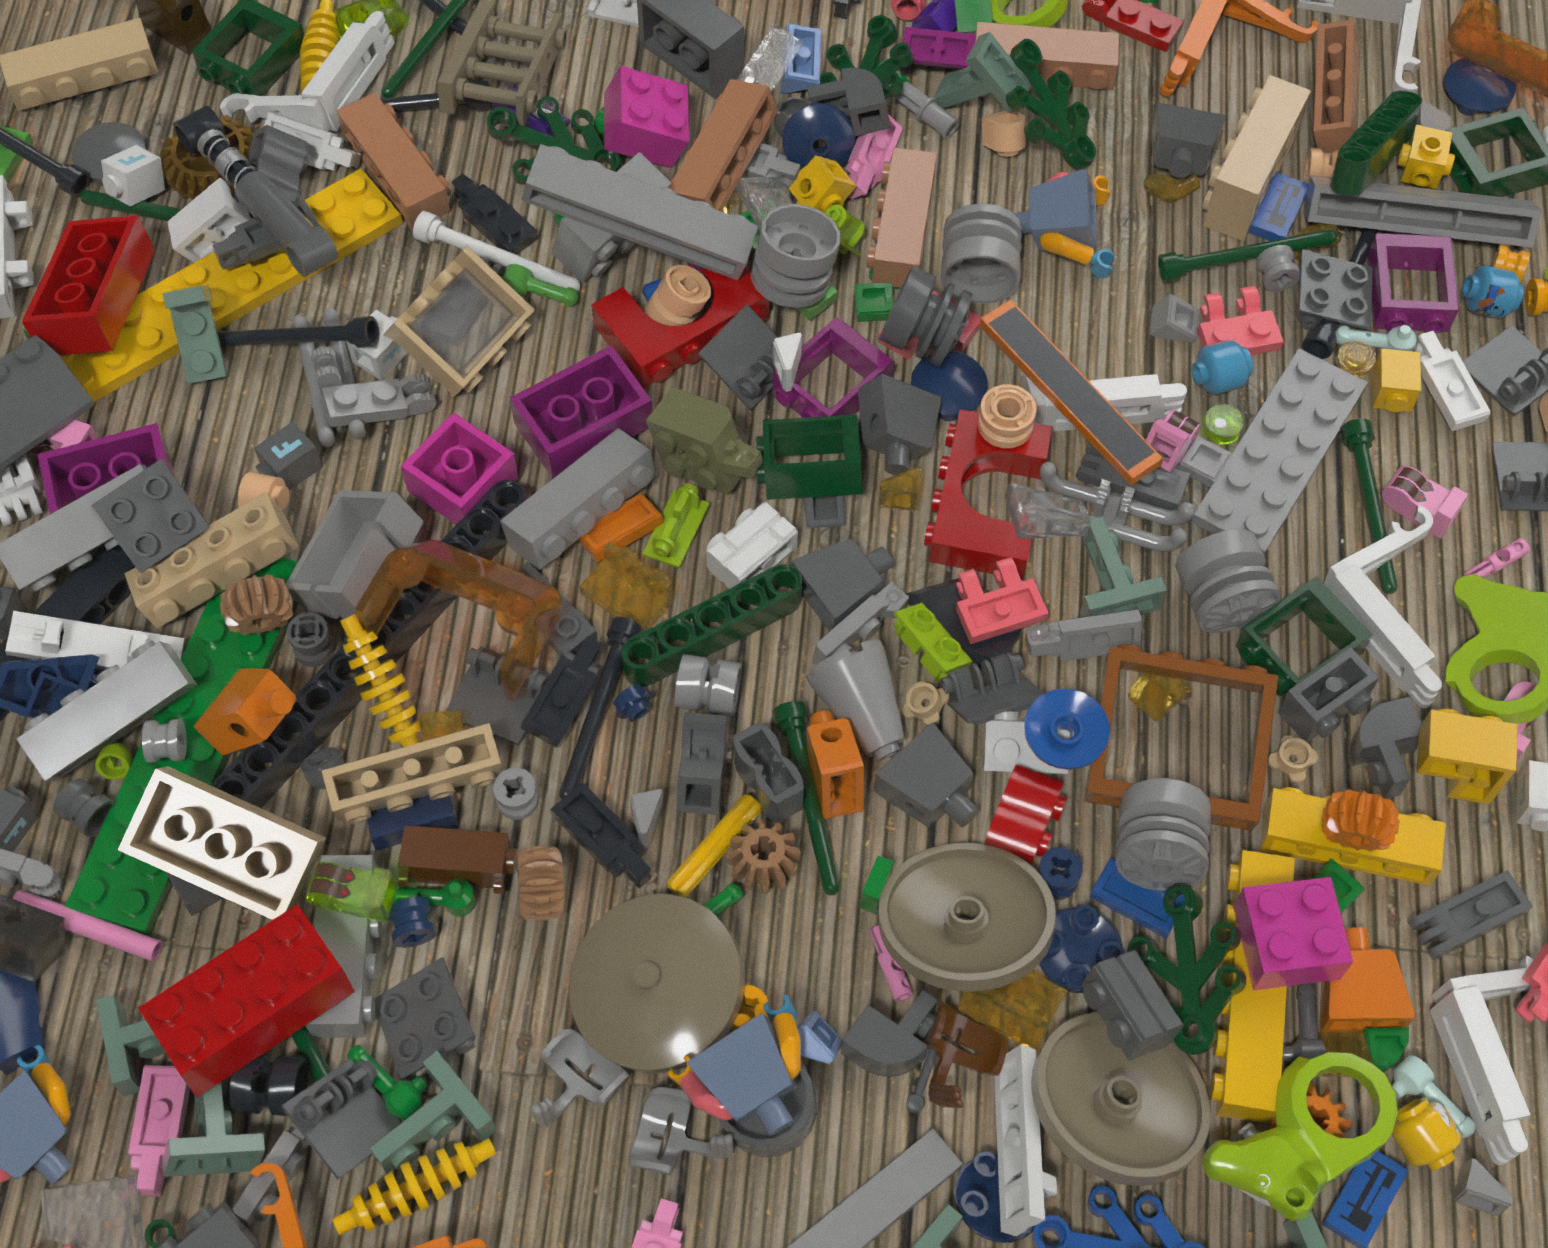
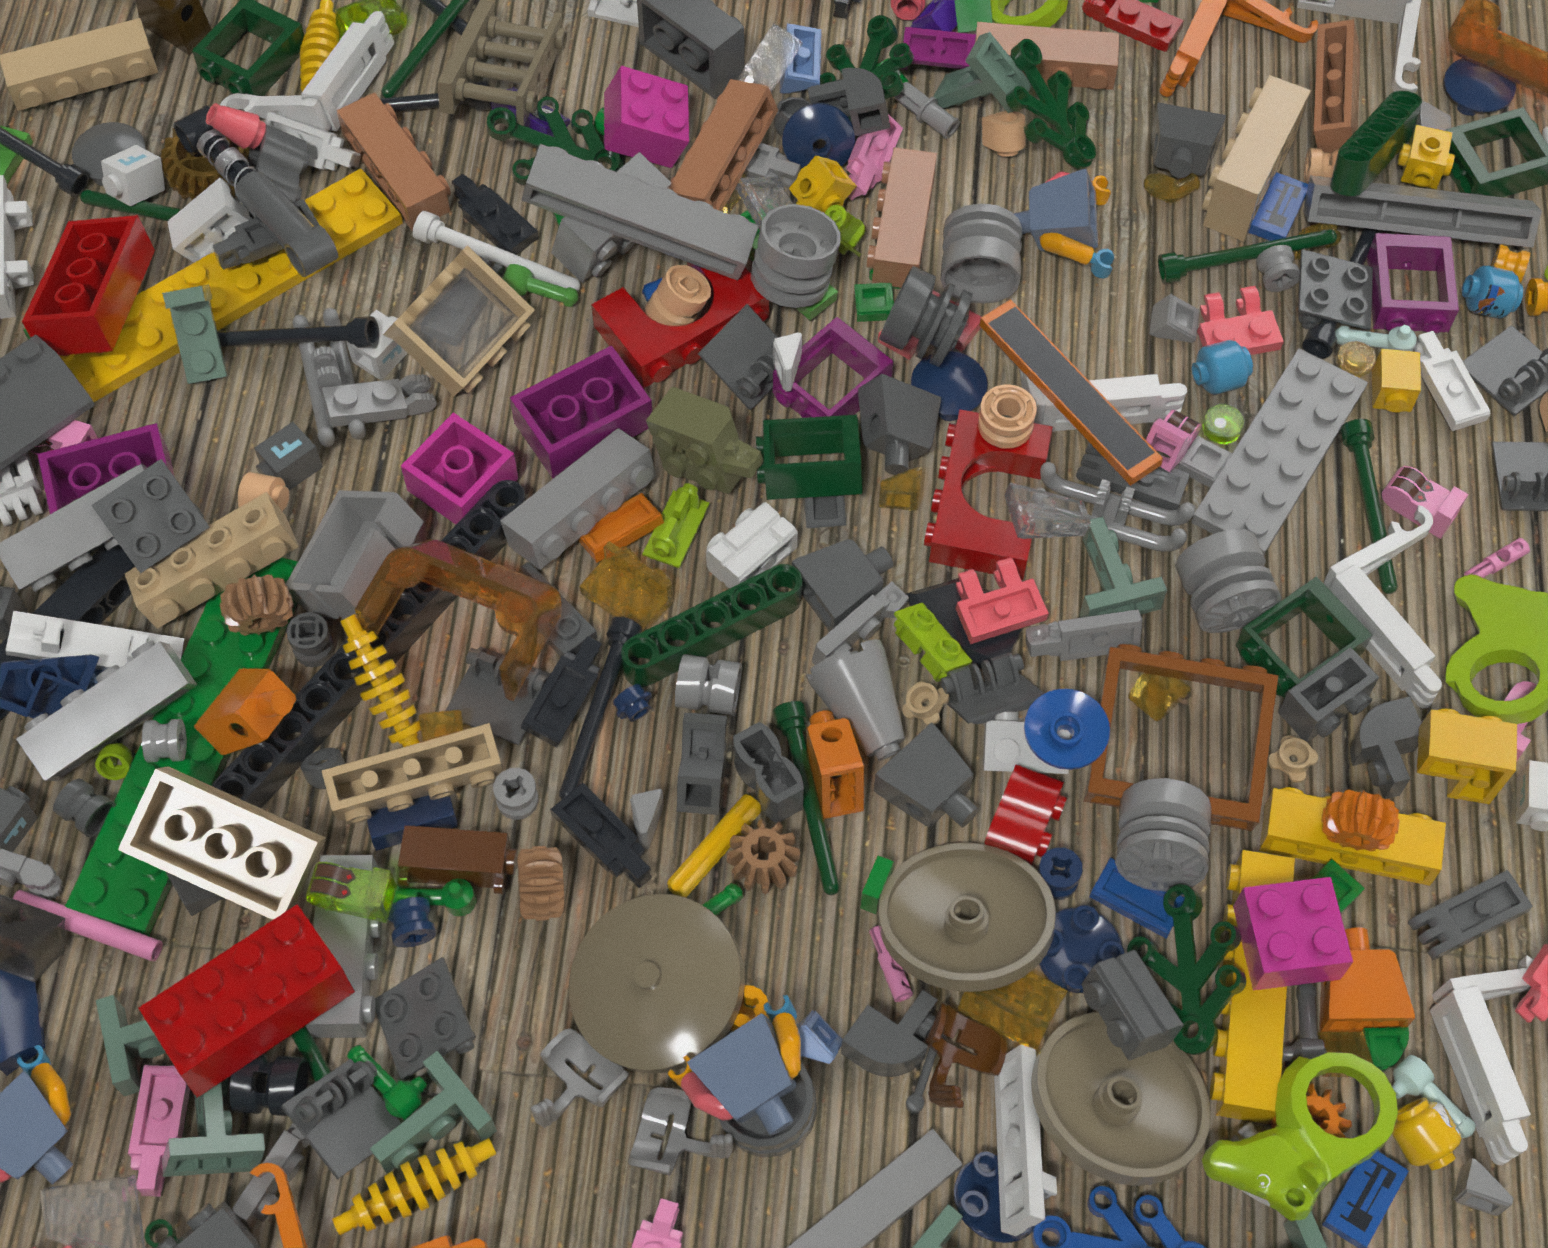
none -> coral cone [206,103,266,149]

